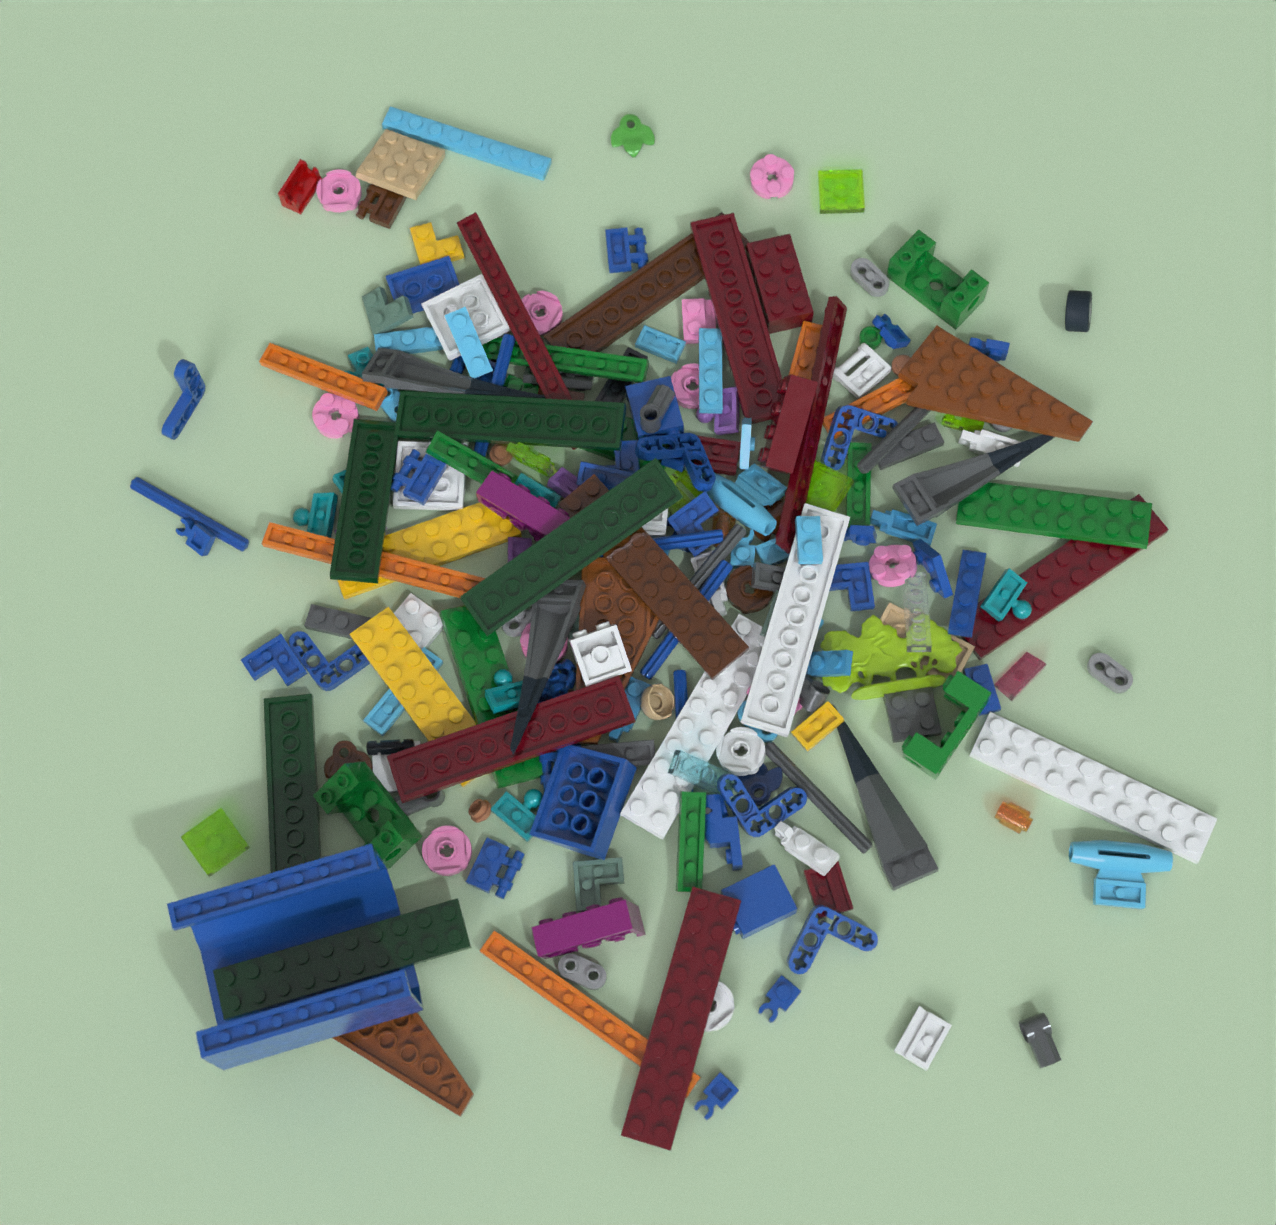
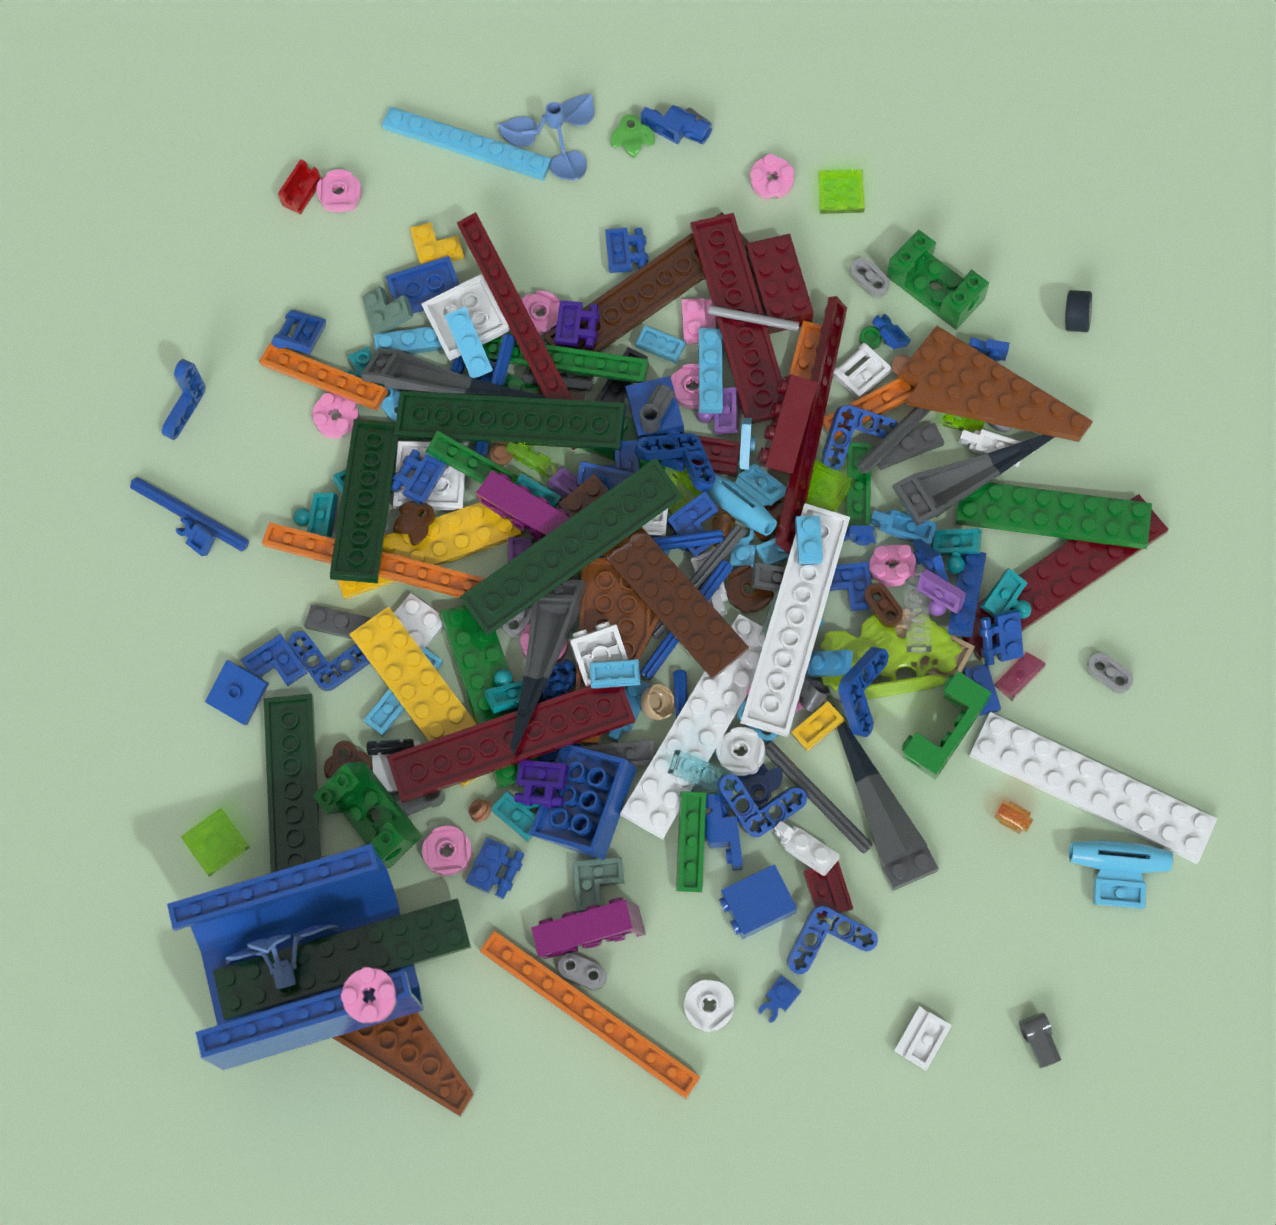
tan plate [356,129,445,200] -> none
reddish brown plate [356,184,407,229] -> none
dark red plate [621,887,741,1151] -> none
blue plate [694,1072,739,1120] -> none
dark grey plate [883,687,942,743] -> none
none -> blue plate [205,660,269,725]
none -> medium blue plant [225,925,339,989]
none -> blue plate [271,310,326,354]
none -> bright pink plate [341,967,397,1023]
none -> reddish brown plate [393,501,436,546]
none -> medium blue plant [498,94,594,180]
none -> dark purple plate [514,760,569,808]
none -> dark purple plate [555,300,600,349]
none -> medium azure plate [590,659,640,689]
none -> blue plate [641,105,712,145]
none -> light grey bar [708,305,799,331]
none -> blue beam [838,647,889,737]
none -> reddish brown plate [864,583,903,628]
none -> medium lavender plate [917,569,966,616]
none -> teal plate [933,528,982,574]
none -> blue plate [979,609,1024,666]

